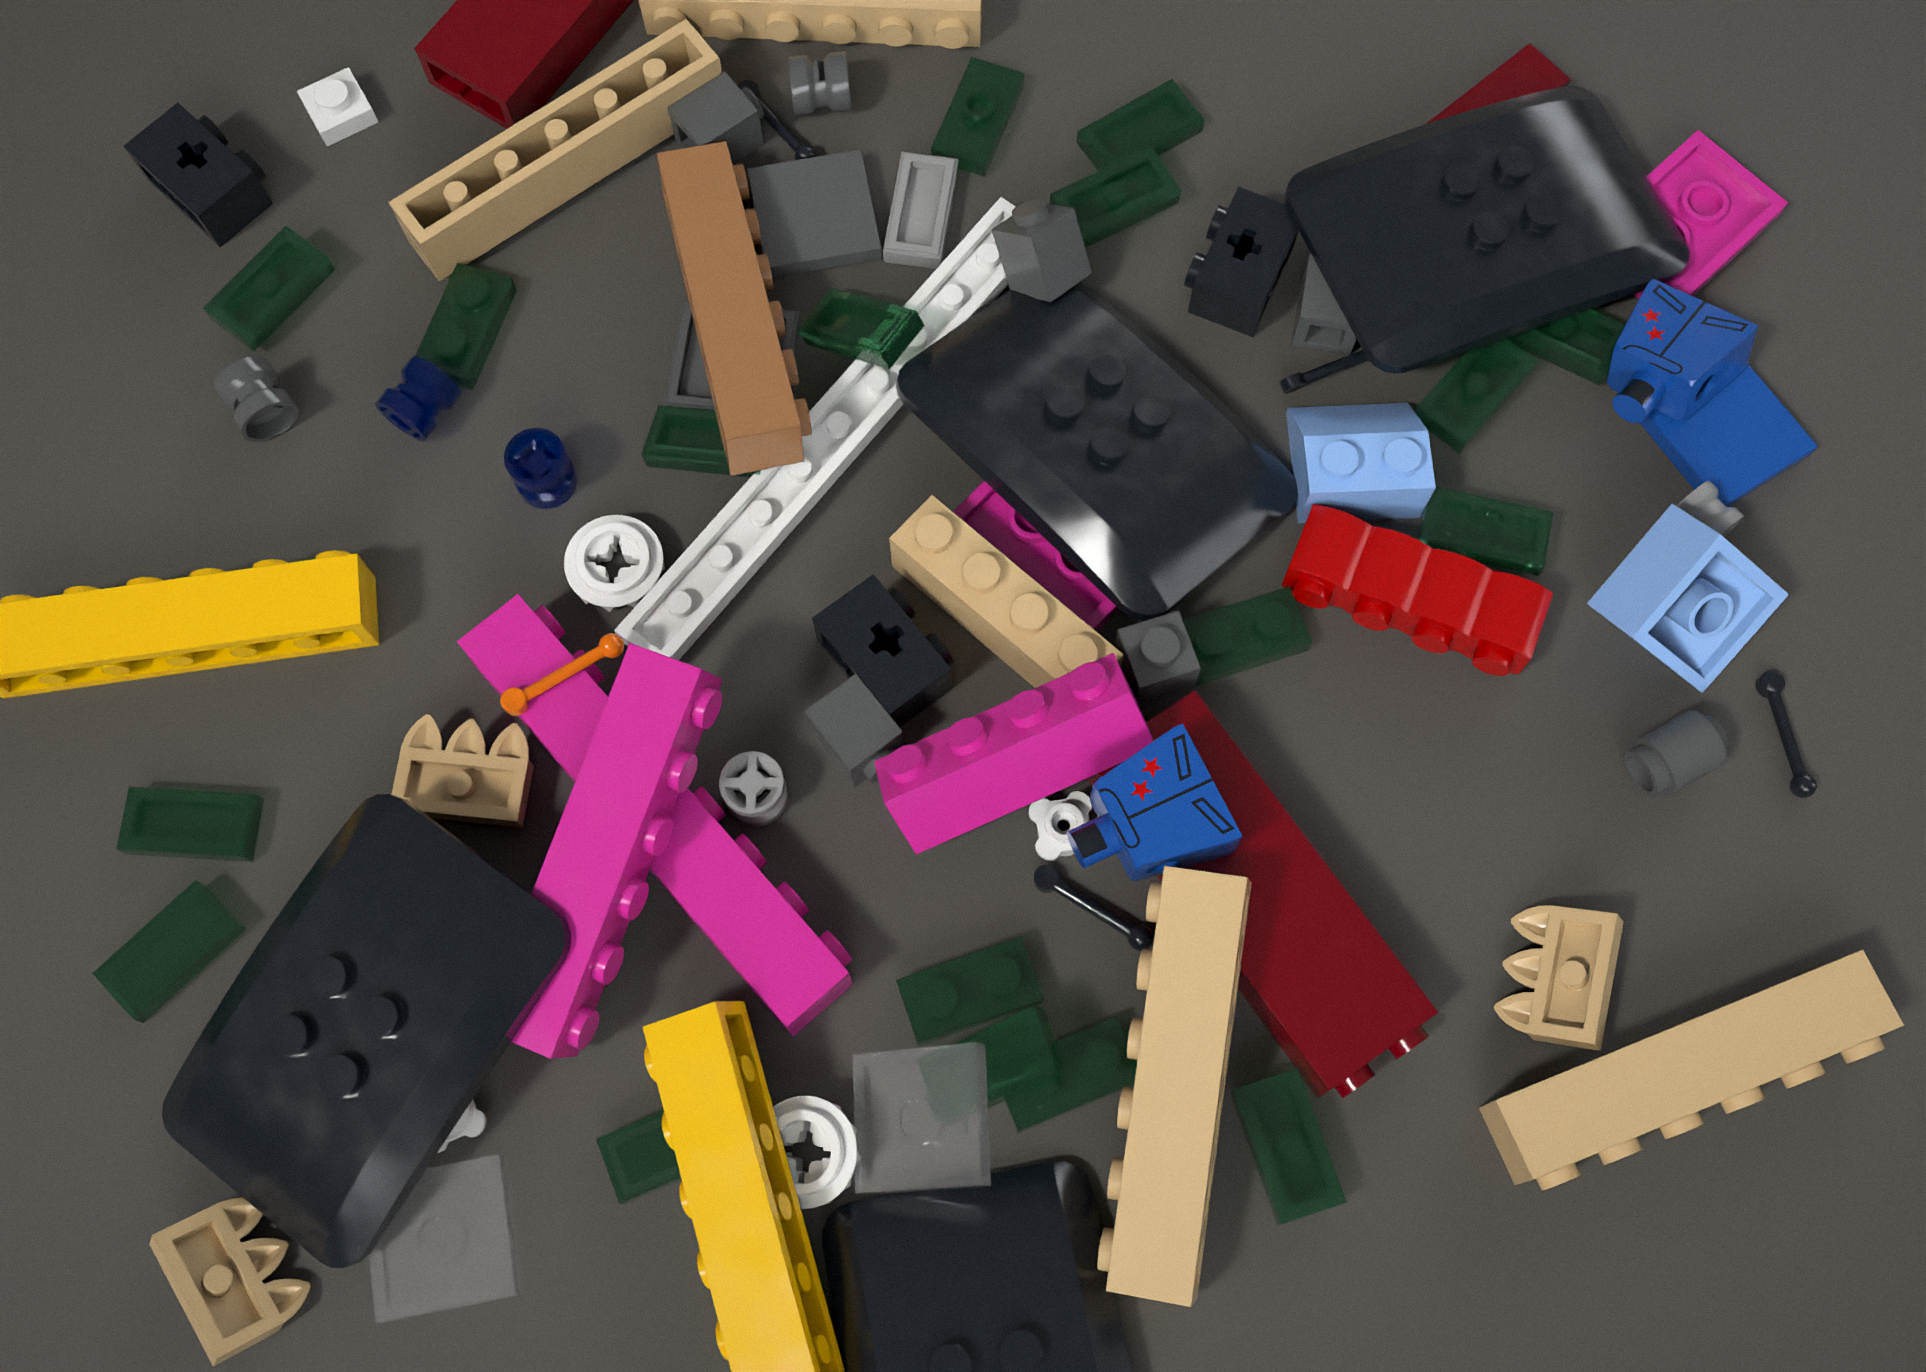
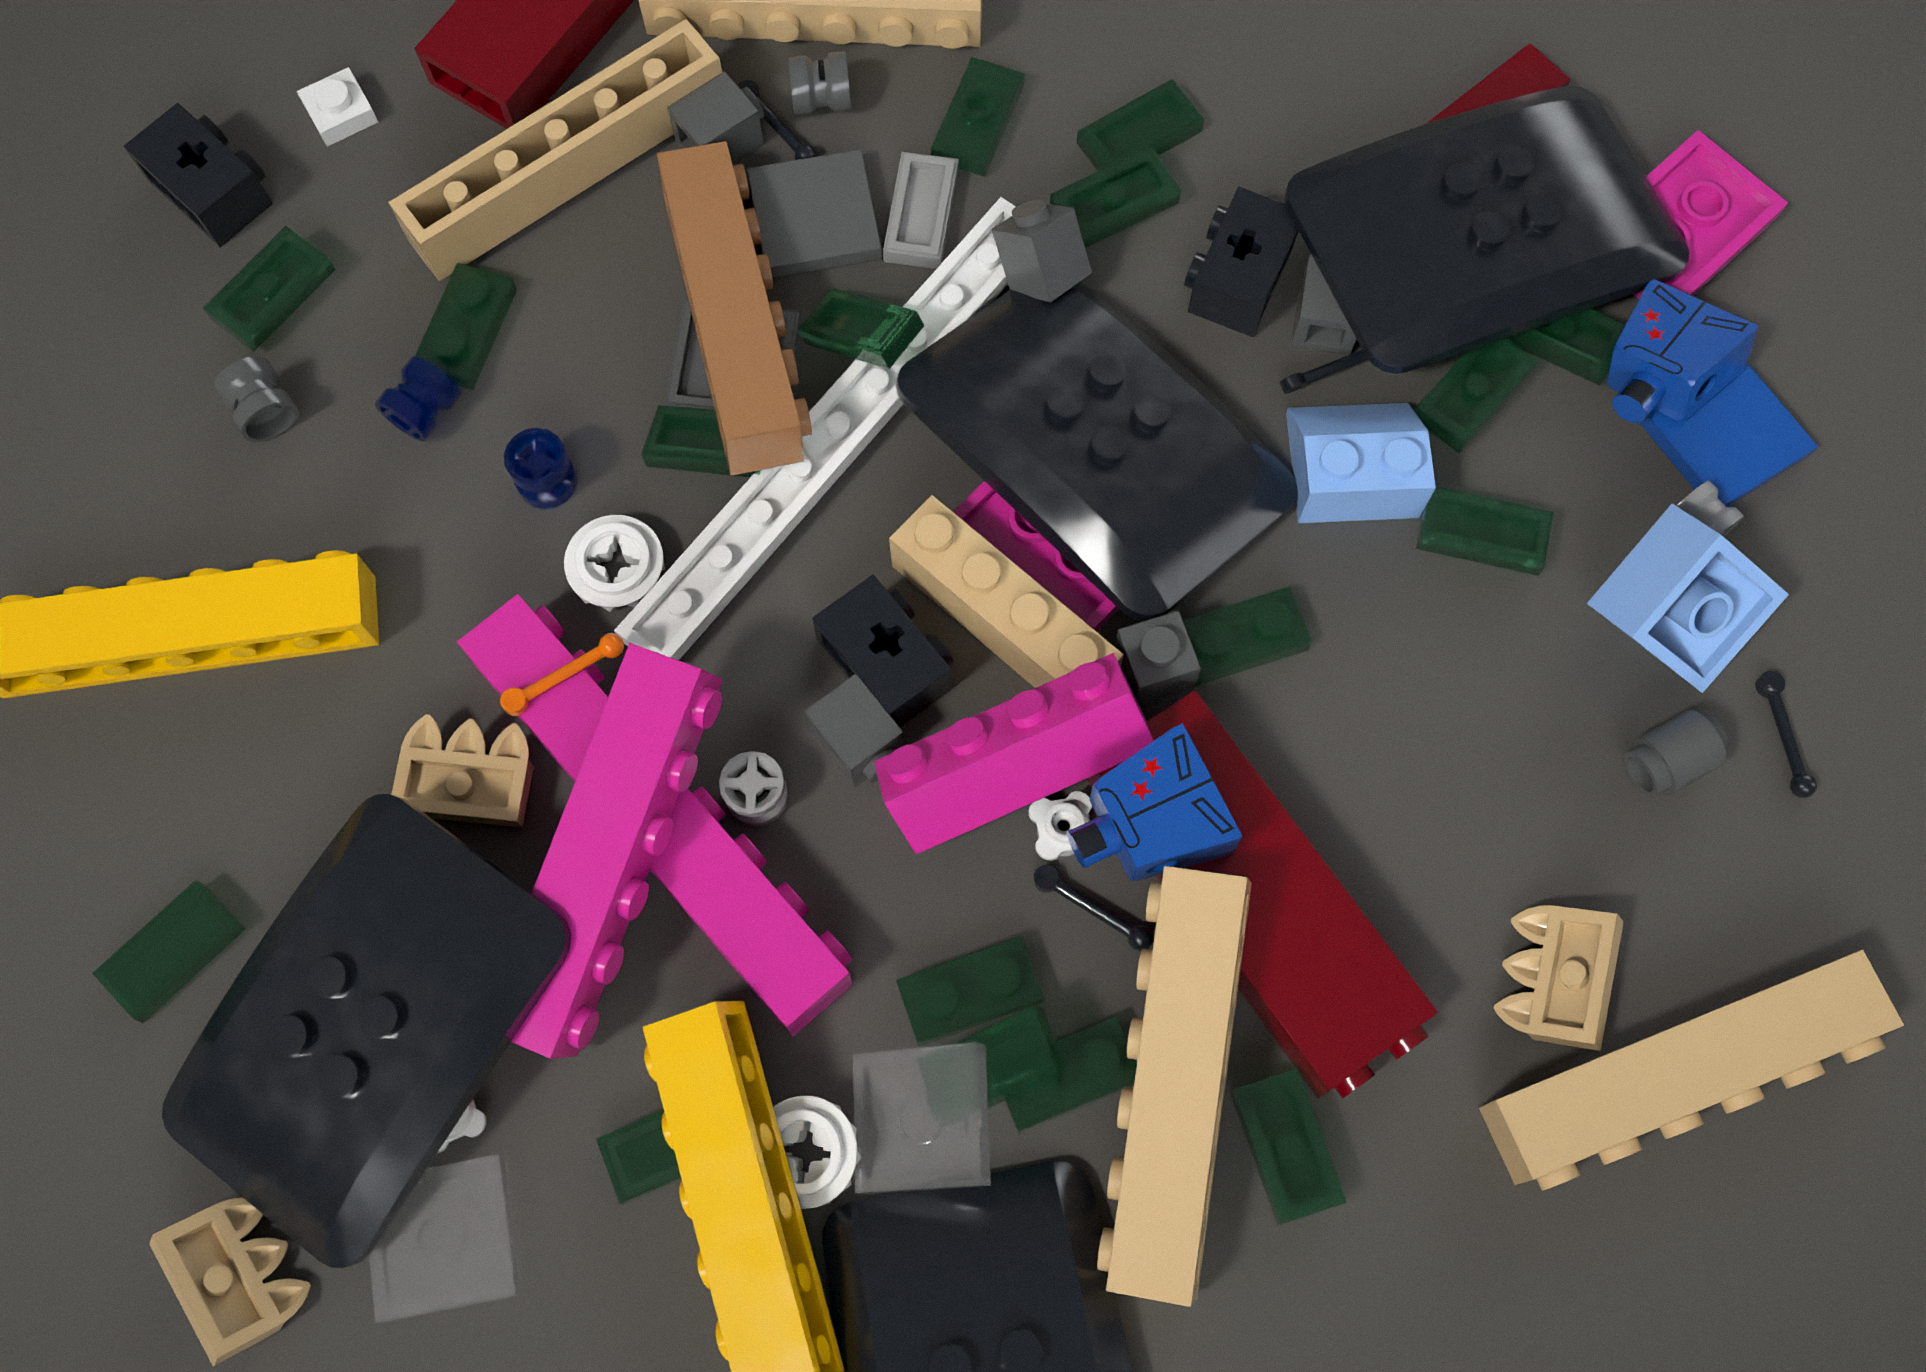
clear green tile [116,787,264,862] -> none
red brick [1281,504,1553,676] -> none

